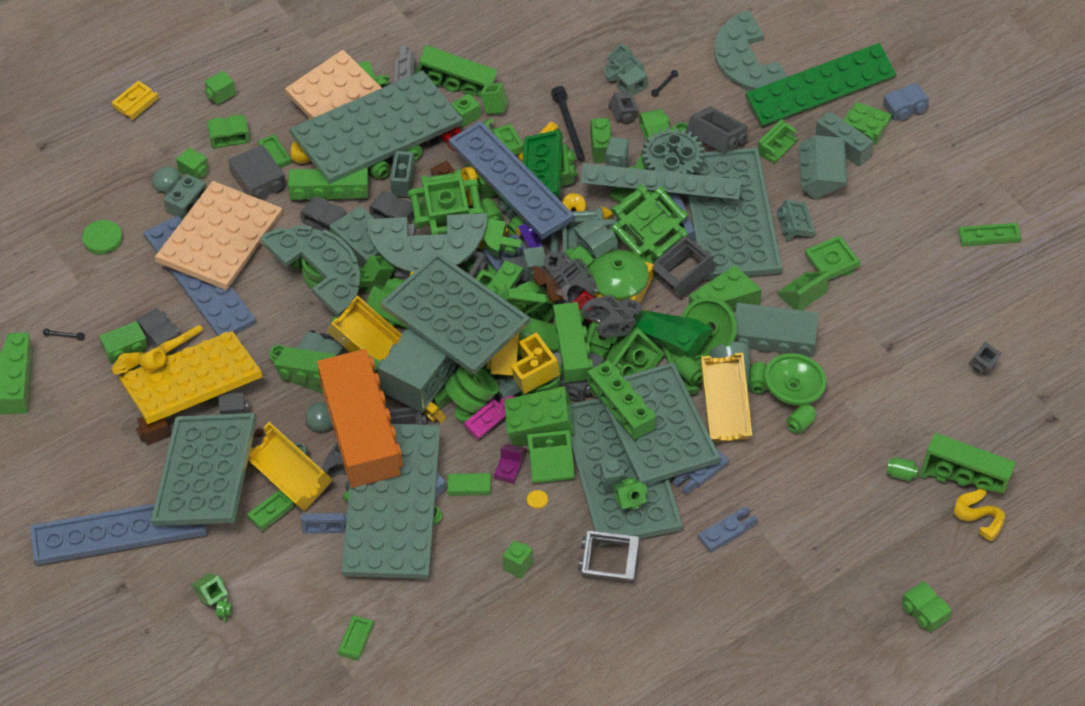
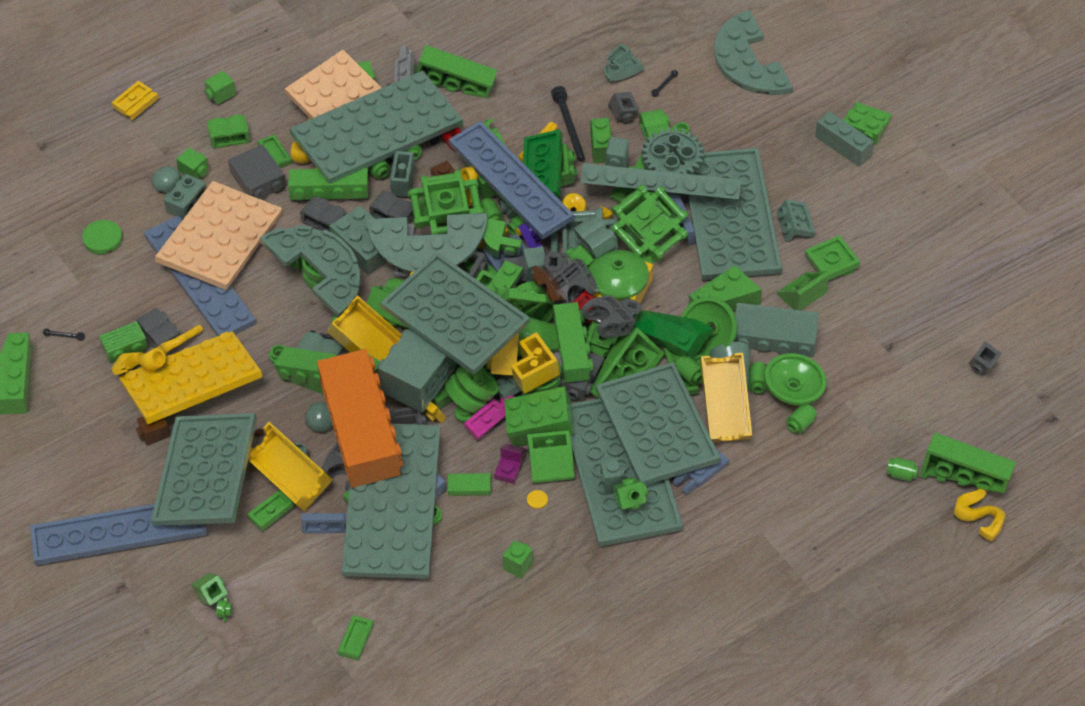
dark grey brick [218,392,250,414] -> none
bright green brick [359,256,395,293] -> none
bright green plate [373,75,390,88] -> none
bright green brick [451,94,481,128] -> none
bright green brick [481,83,508,114] -> none
bright green plate [493,123,524,155] -> none
window [578,530,640,584] -> none
bright green brick [587,360,656,440] -> none
sand green brick [617,67,647,96] -> none
dark grey window [653,236,716,298] -> none
dark grey window [686,106,749,153] -> none
sand blue hinge [698,507,758,553] -> none
green plate [745,43,897,128] -> none
bright green hinge [758,119,798,164] -> none
sand green slope [799,135,847,200] -> none
sand blue brick [883,83,929,121] -> none
bright green brick [902,581,952,632] -> none
bright green tile [958,223,1021,247] -> none

